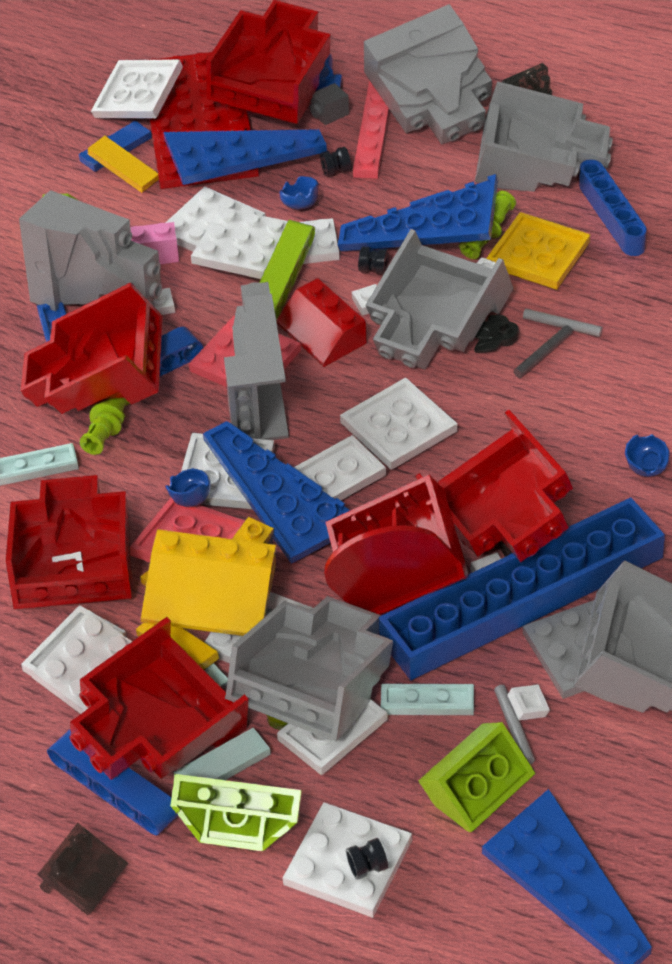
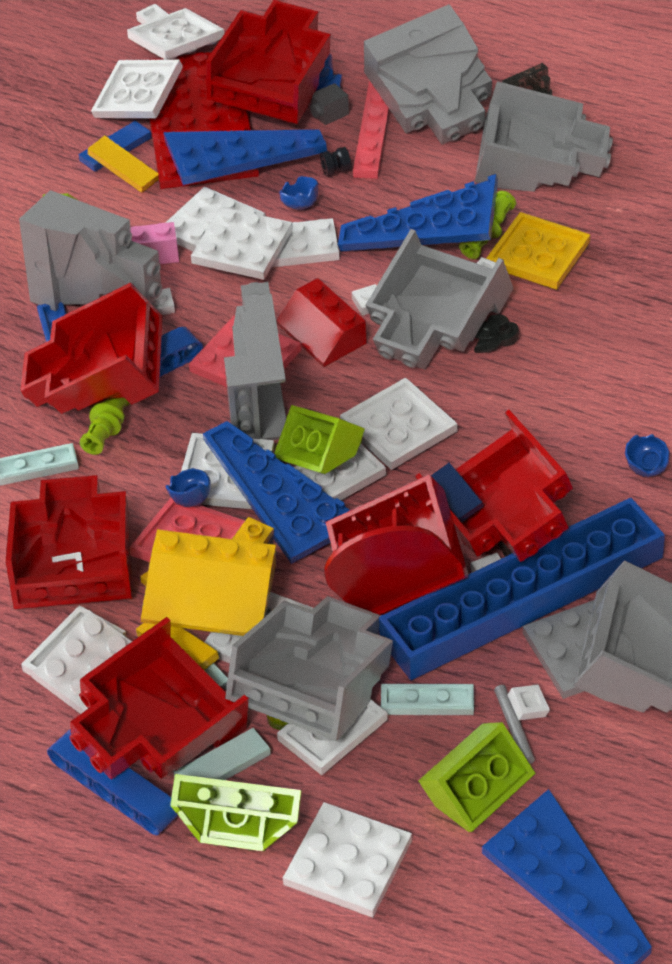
clear smoke plate [37,823,128,916] -> none
lime beam [259,220,315,323] -> none
black wheel [346,838,388,880] -> none
black wheel [358,246,390,275] -> none
flat silver bar [514,325,573,378] -> none
light grey bar [523,308,603,337] -> none
blue beam [579,159,647,256] -> none
none -> white plate [127,8,224,60]
none -> white plate [136,4,168,24]
none -> lime slope [274,405,365,474]
none -> dark blue tile [431,462,484,523]

